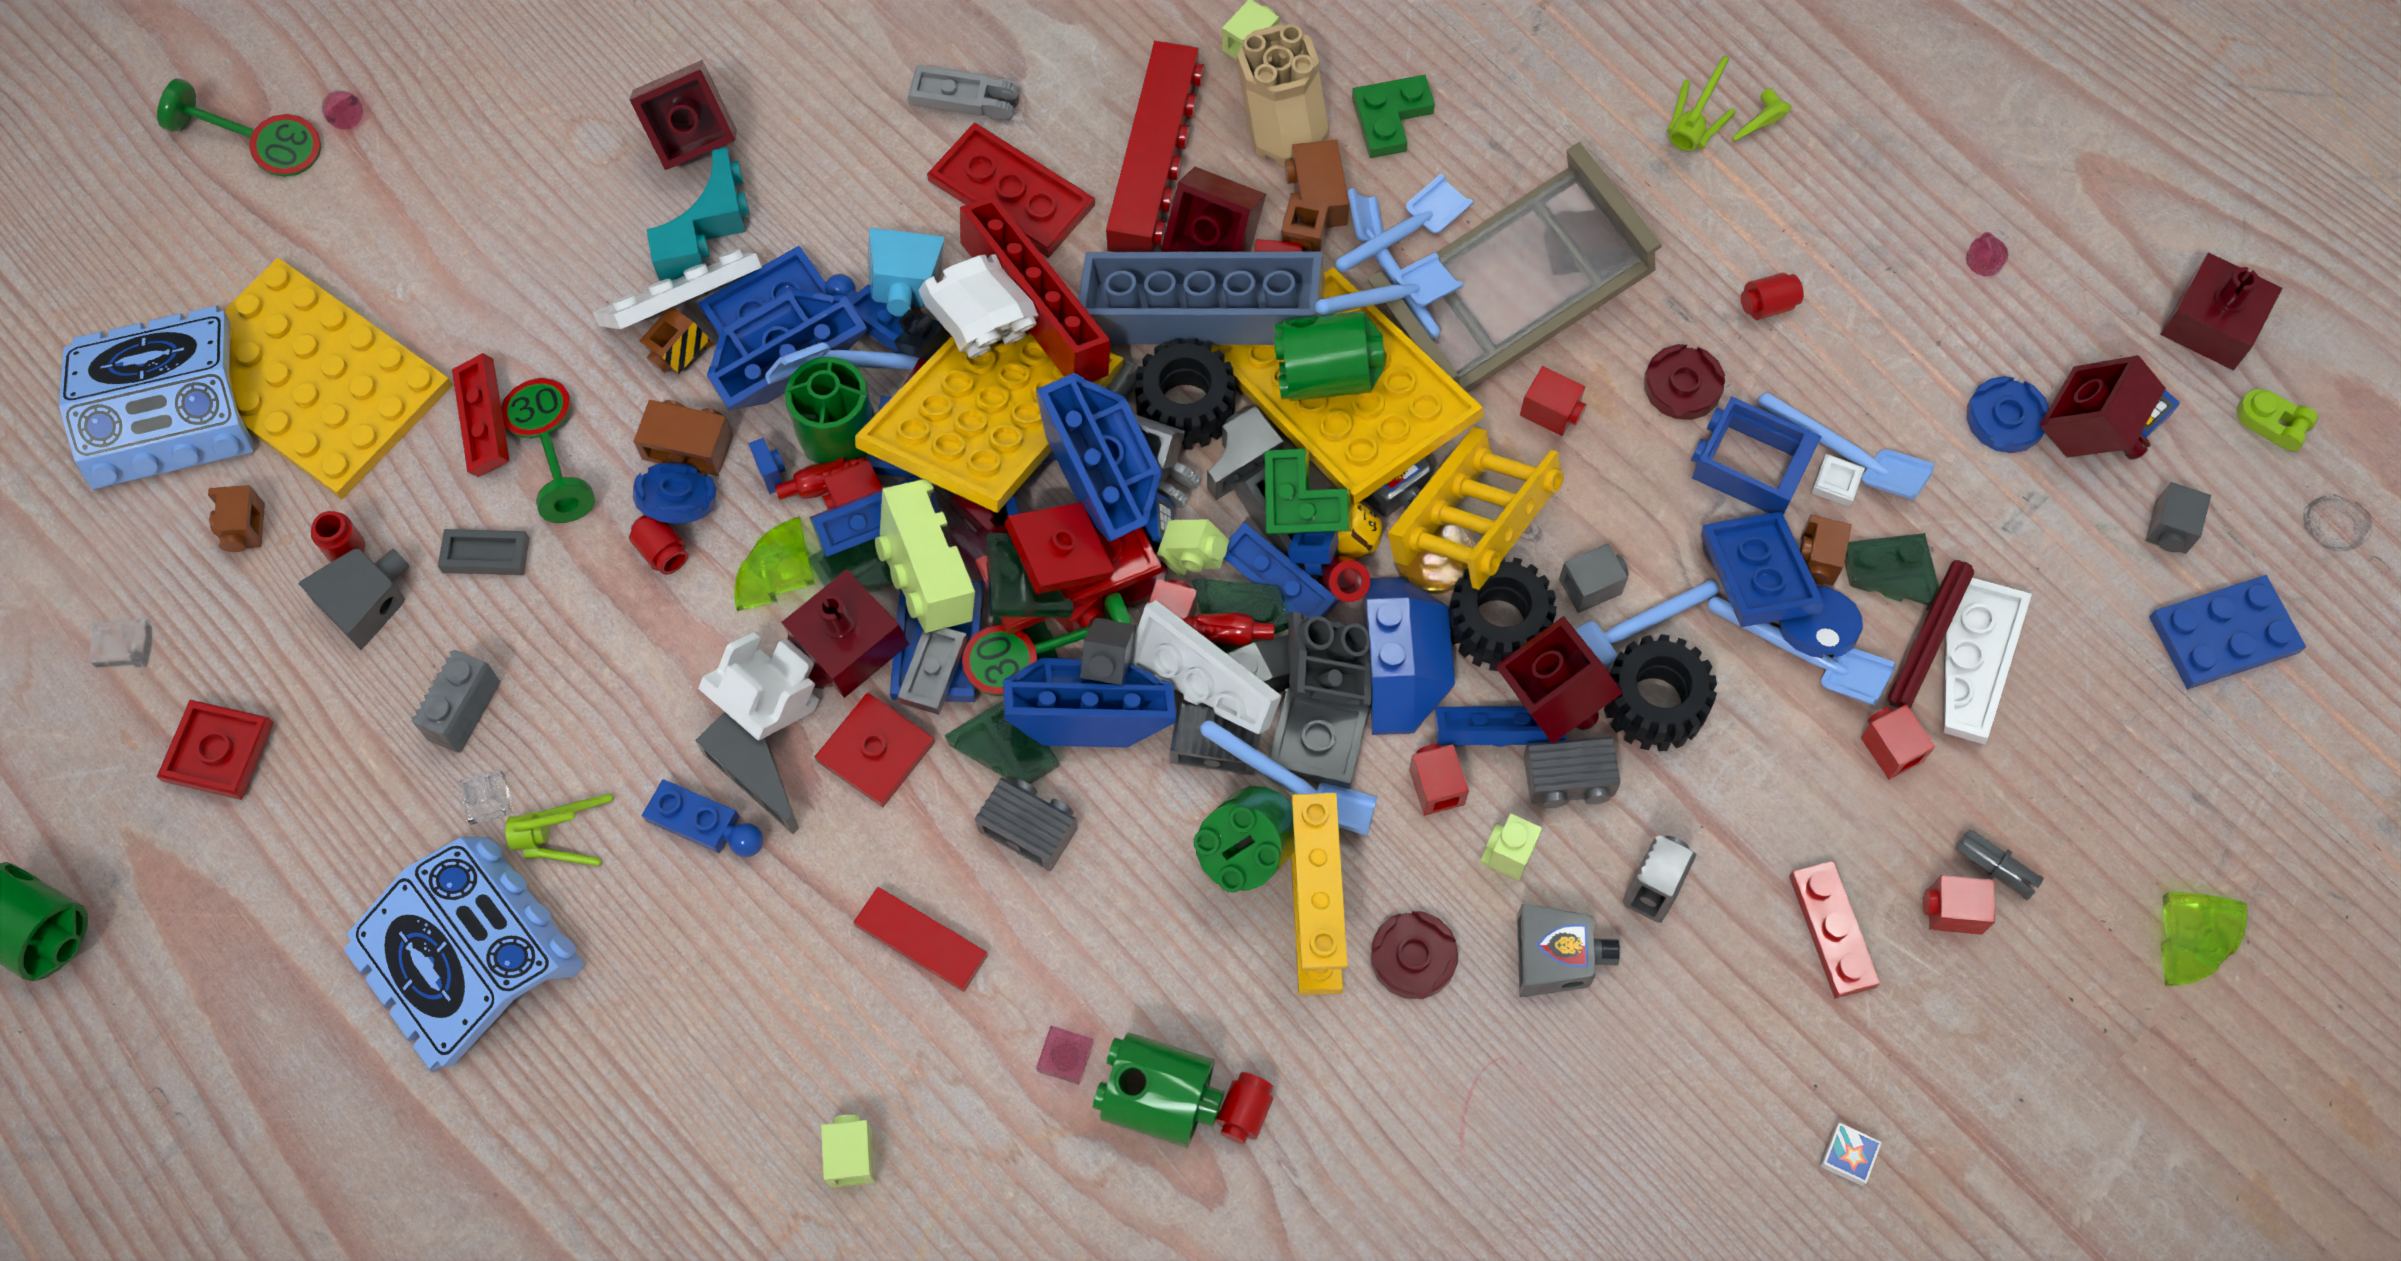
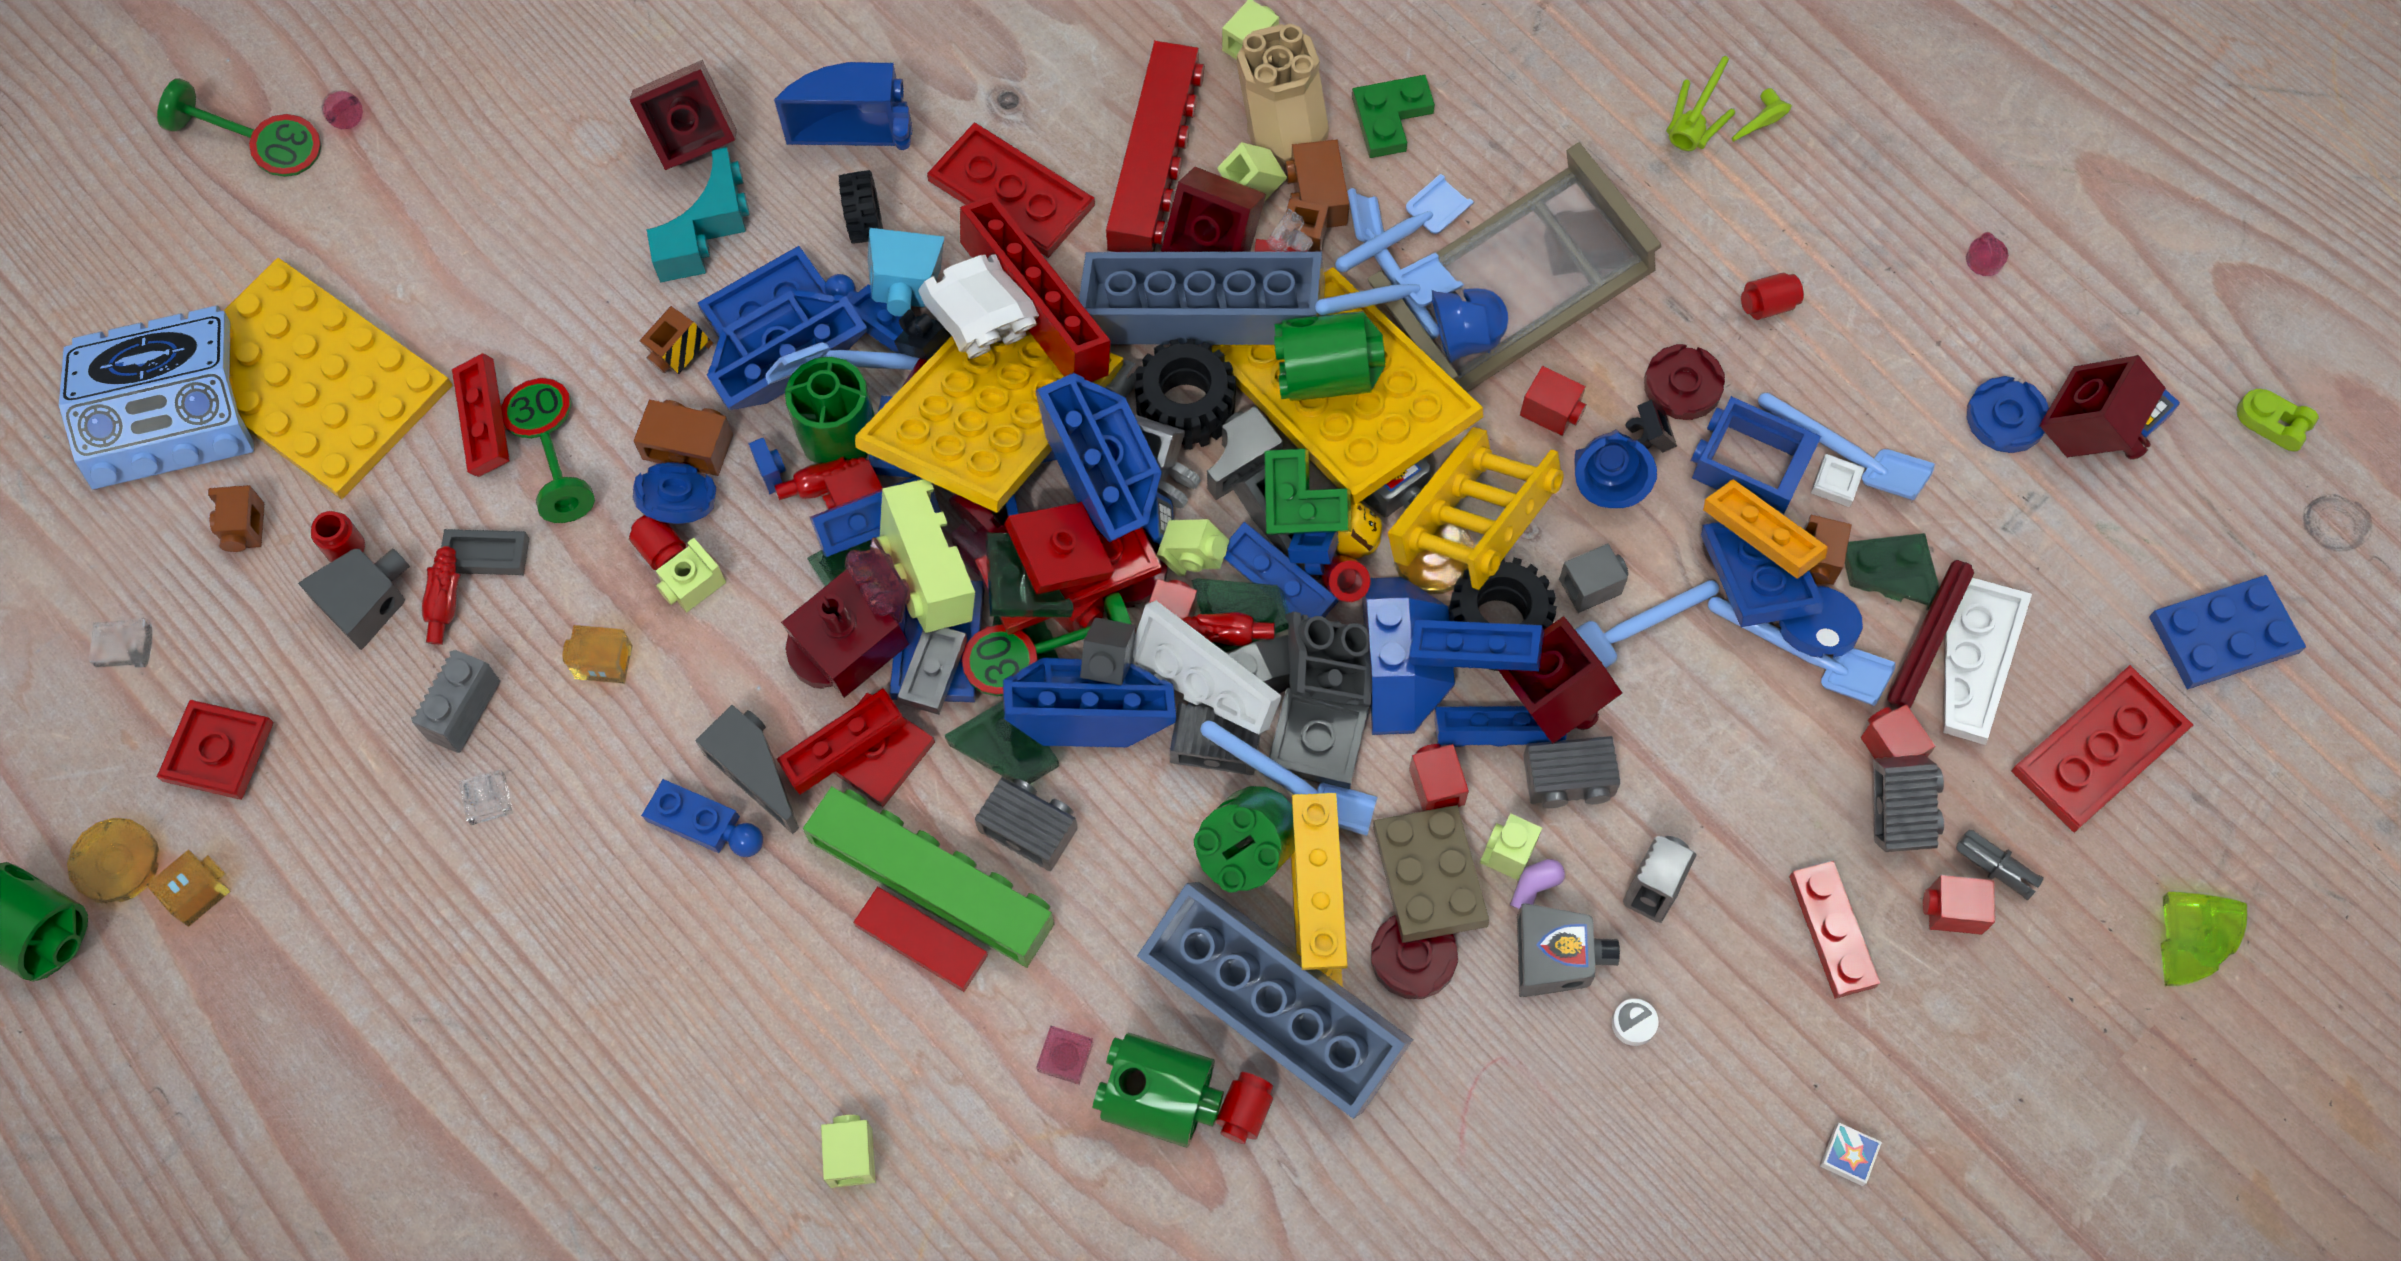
light blue hinge [344,837,585,1072] -> none
lime plant [505,794,614,866] -> none
white wing [593,248,762,329] -> none
white panel [698,632,819,741] -> none
clear neon green brick [734,517,815,611] -> none
light grey hinge [908,65,1019,121] -> none
black tyre [1604,634,1717,751] -> none
dark grey brick [2146,482,2211,554] -> none
dark red brick [2160,252,2283,371] -> none
none -> clear yellow tile [67,818,159,904]
none -> clear yellow brick [146,849,231,927]
none -> red piece [421,546,461,645]
none -> clear yellow brick [562,625,633,684]
none -> yellowish green brick [656,538,726,612]
none -> blue piece [774,62,913,150]
none -> red tile [776,688,907,795]
none -> bright green brick [803,786,1055,968]
none -> black tyre [839,170,883,244]
none -> clear pink hinge [845,537,910,623]
none -> sand blue brick [1137,882,1414,1119]
none -> yellowish green brick [1217,142,1287,202]
none -> clear tile [1266,208,1313,252]
none -> dark tan plate [1373,805,1489,943]
none -> blue plate [1409,620,1544,671]
none -> blue helmet [1432,288,1508,364]
none -> lavender arm [1510,859,1565,909]
none -> blue helmet [1574,429,1657,508]
none -> white tile [1612,999,1659,1046]
none -> black tile [1625,399,1677,453]
none -> light orange plate [1703,479,1828,579]
none -> flat silver brick [1873,755,1944,852]
none -> red tile [2011,665,2194,833]

